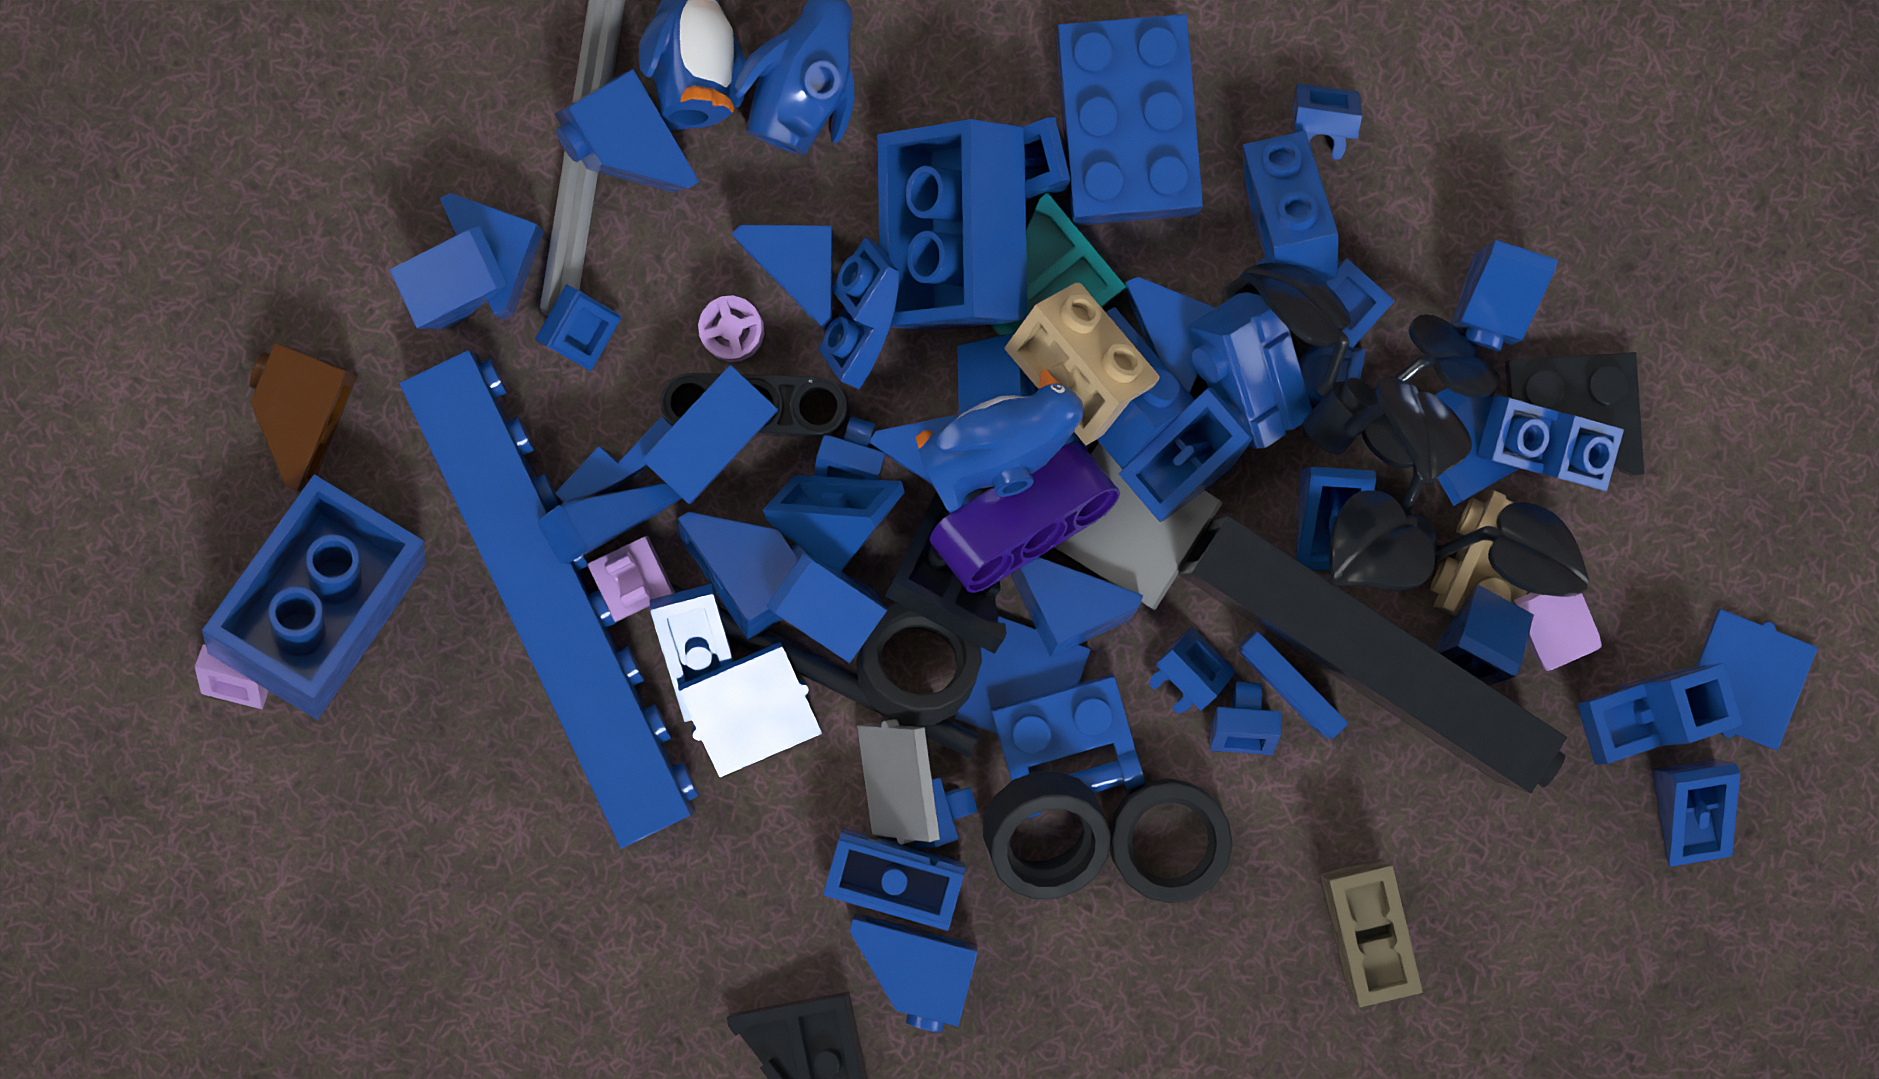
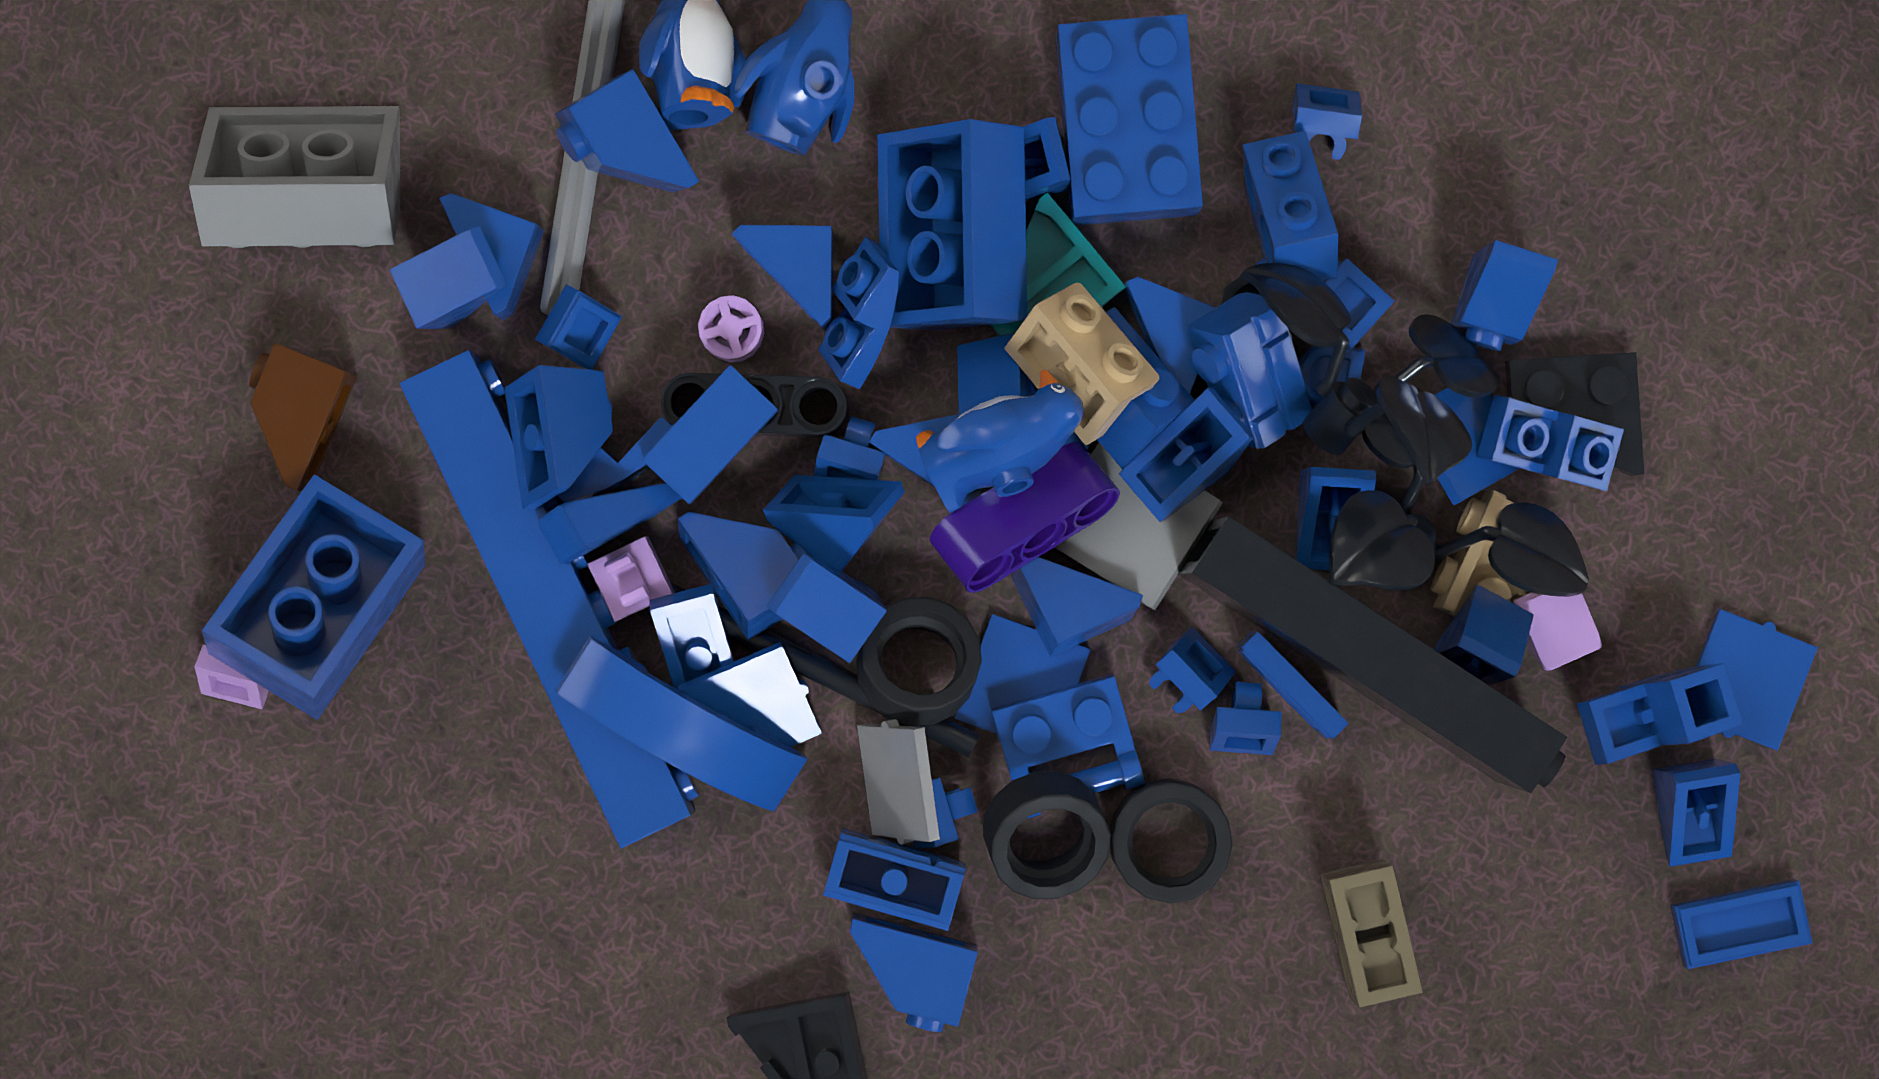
black wing [885,492,1007,654] -> none
none -> light grey slope [189,106,400,248]
none -> blue slope [504,365,613,510]
none -> blue slope [556,635,808,812]
none -> blue tile [1670,879,1813,969]

